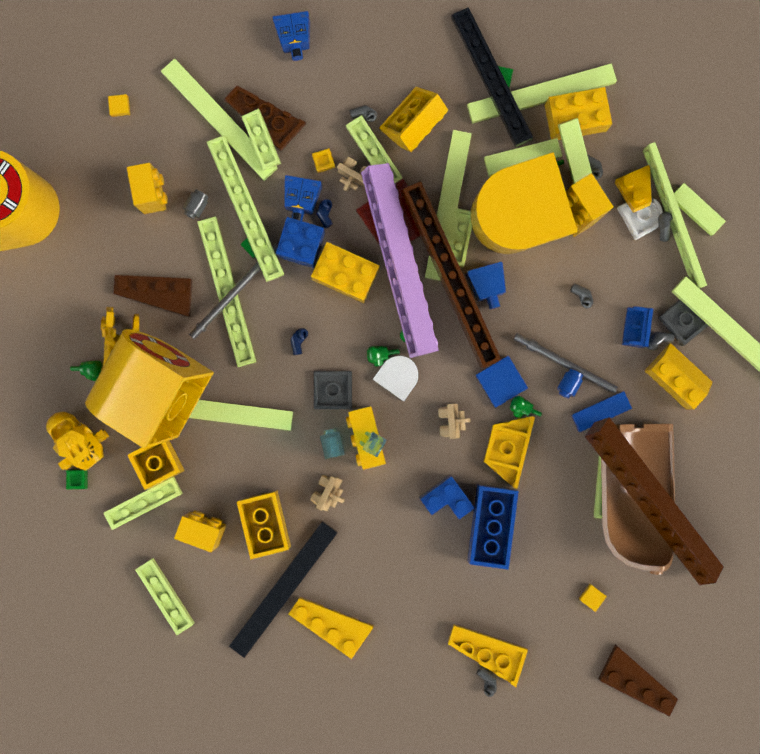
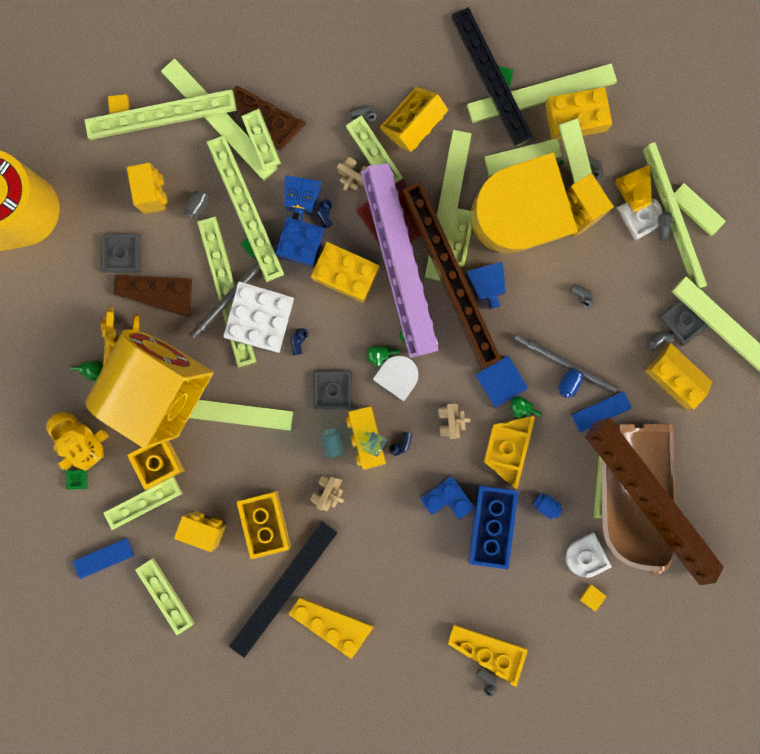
blue torso [273,11,310,61] -> none
yellow tile [312,148,335,173] -> none
reddish brown wing [598,644,678,717] -> none
blue hinge [622,306,653,348] -> none
none -> blue tile [72,538,135,579]
none -> yellowish green plate [84,89,237,140]
none -> dark grey tile [101,234,141,273]
none -> white plate [223,282,294,353]
none -> dark blue arm [389,432,413,456]
none -> blue brick [532,492,563,520]
none -> white tile [565,532,612,578]

